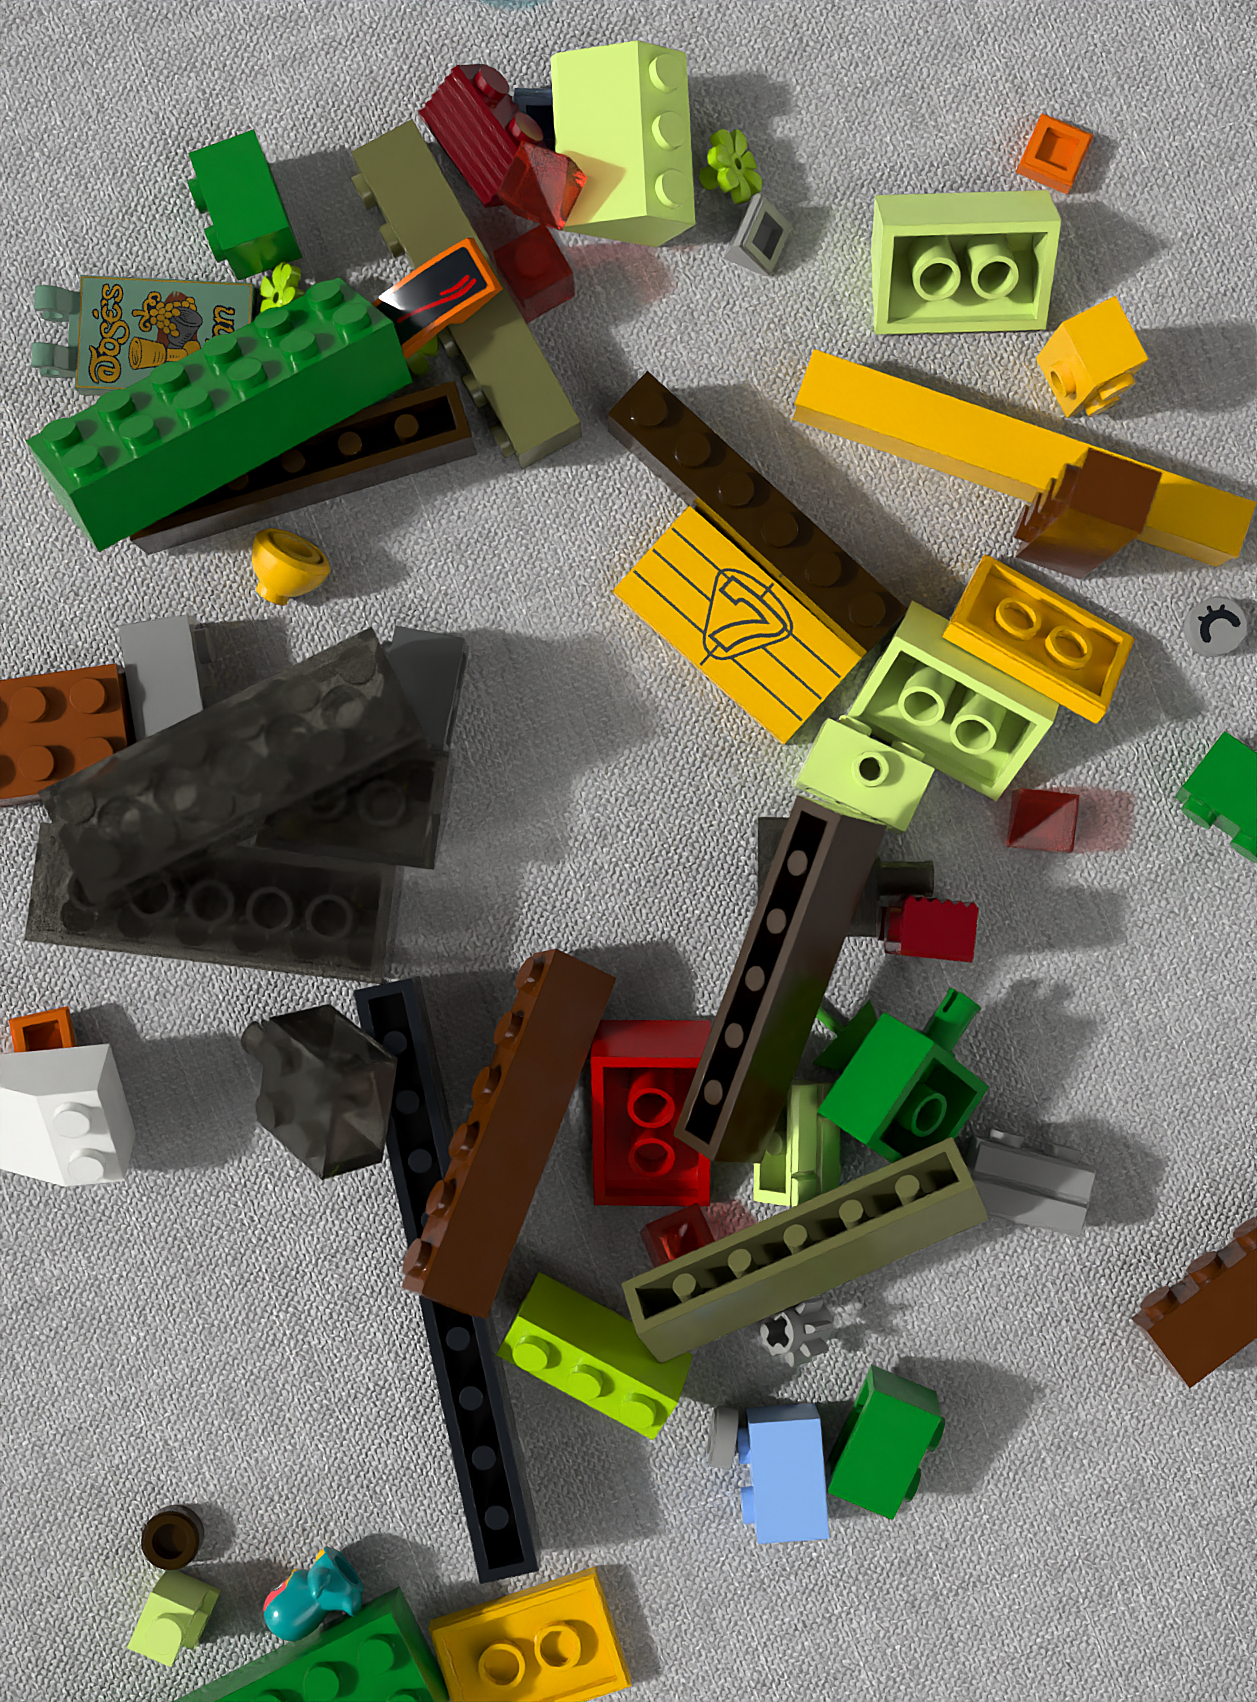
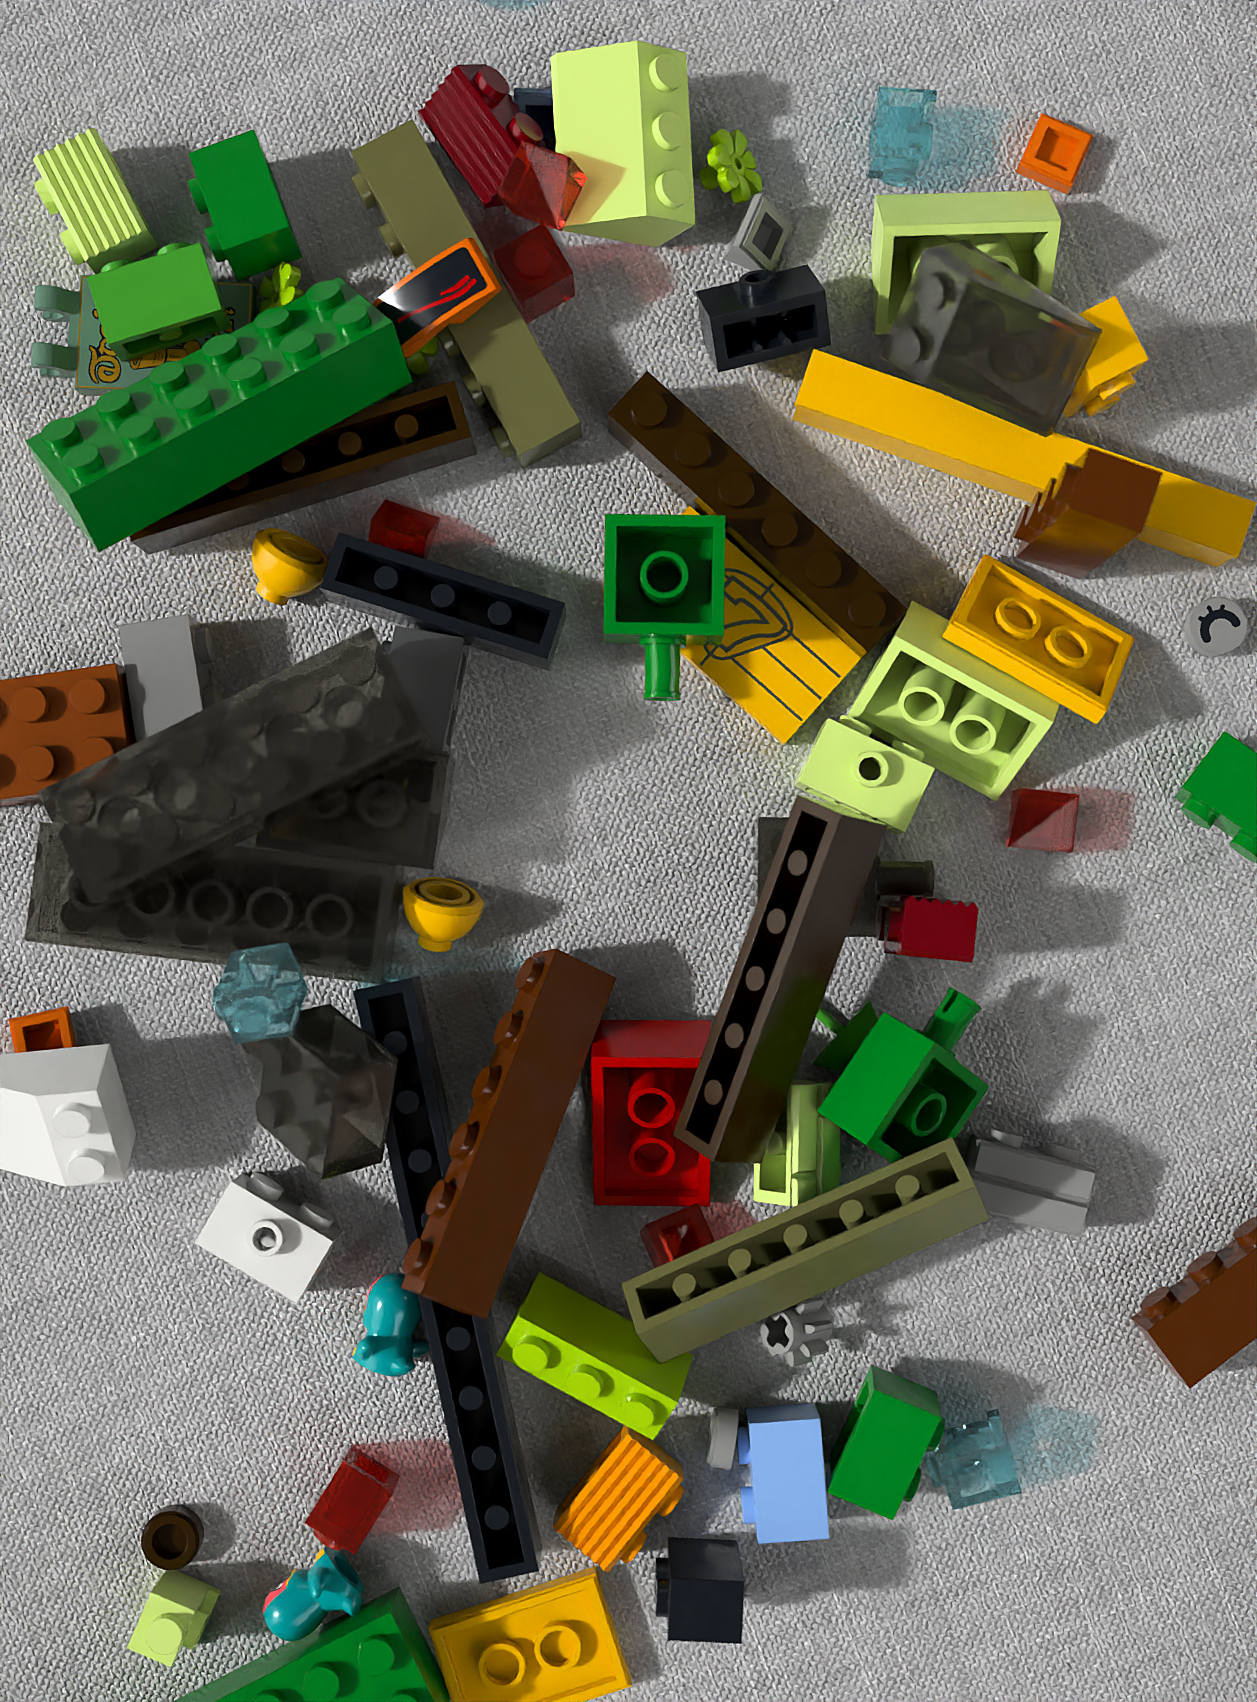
none -> yellowish green brick [33,128,159,274]
none -> bright green brick [86,242,232,362]
none -> white brick [195,1172,342,1303]
none -> clear light blue brick [213,942,308,1044]
none -> clear red brick [305,1445,400,1555]
none -> black brick [320,532,566,671]
none -> teal animal [352,1272,430,1377]
none -> clear red slope [368,499,440,559]
none -> yellow brick [402,877,484,952]
none -> light orange brick [553,1425,685,1573]
none -> green brick [603,514,725,701]
none -> black brick [654,1537,745,1644]
none -> black brick [696,264,831,373]
none -> clear light blue brick [867,87,937,187]
none -> clear smoke slope [881,240,1103,437]
none -> clear light blue brick [925,1409,1022,1510]

